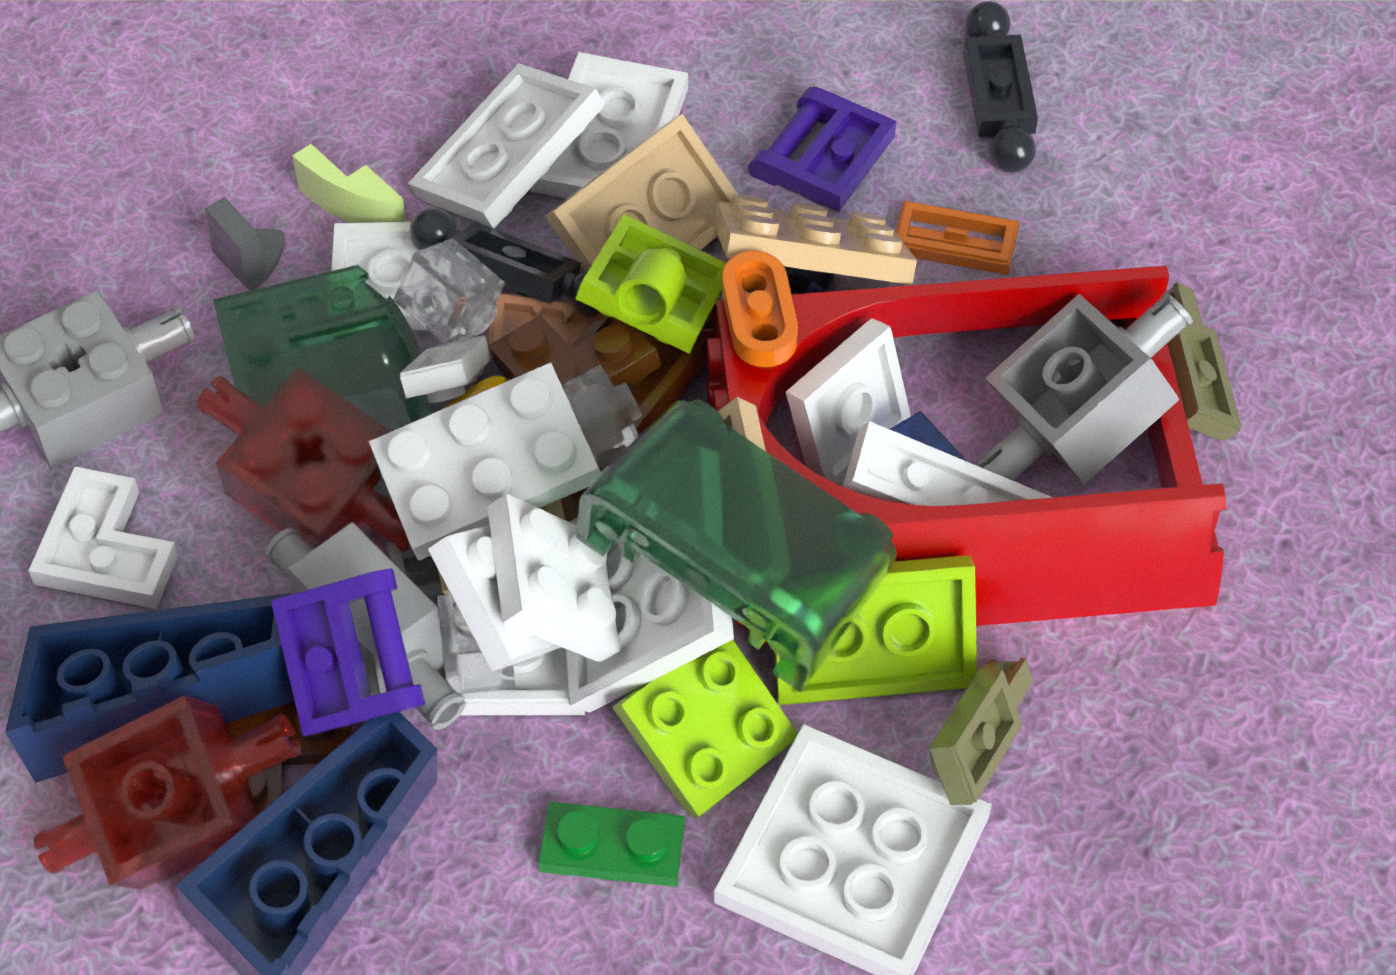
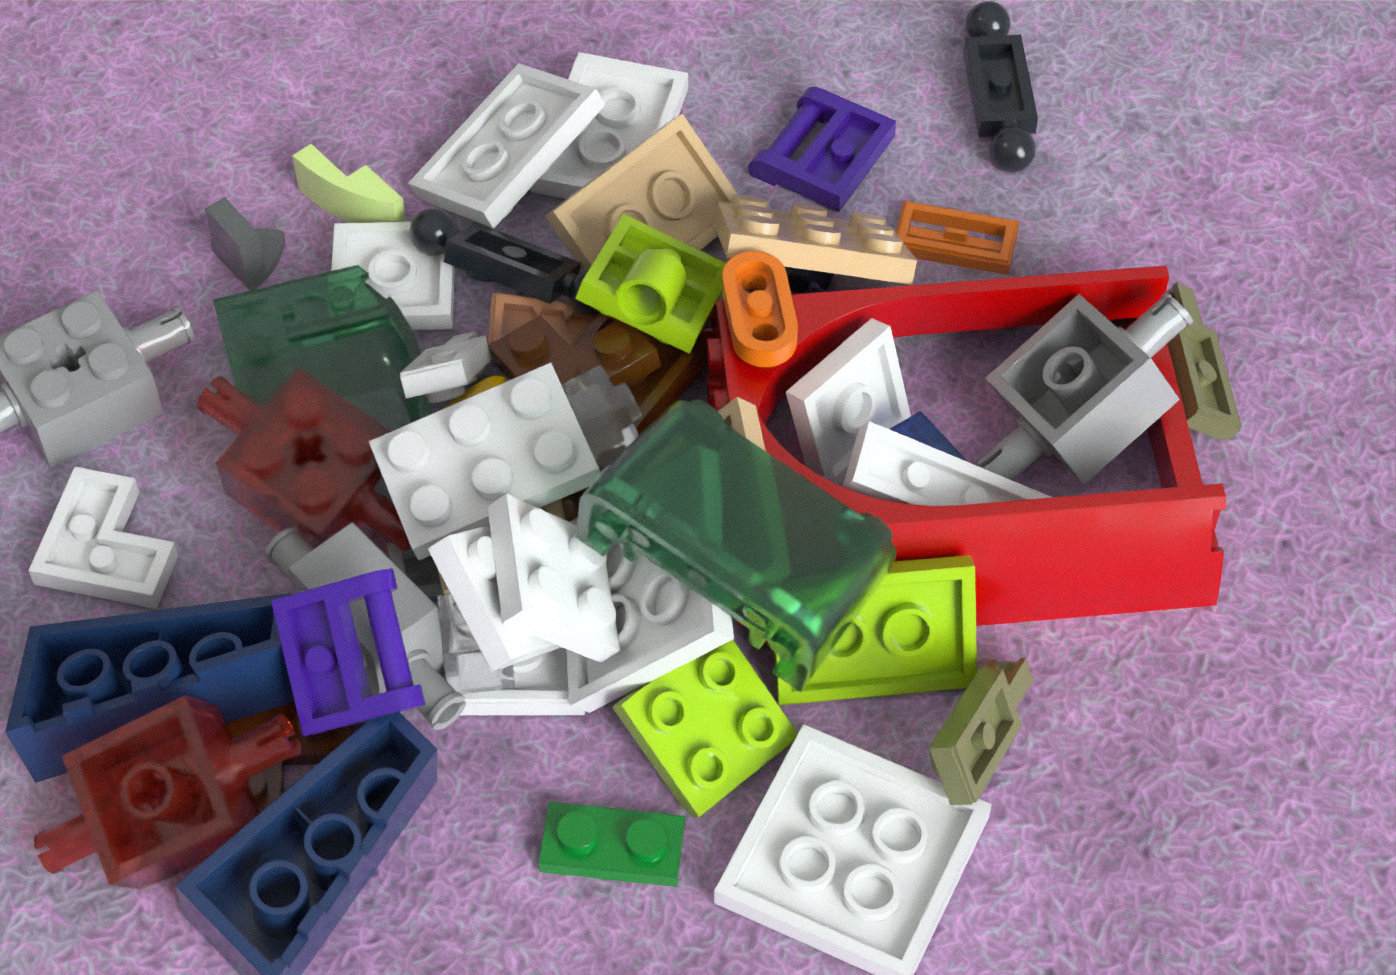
clear brick [393,238,505,345] -> none

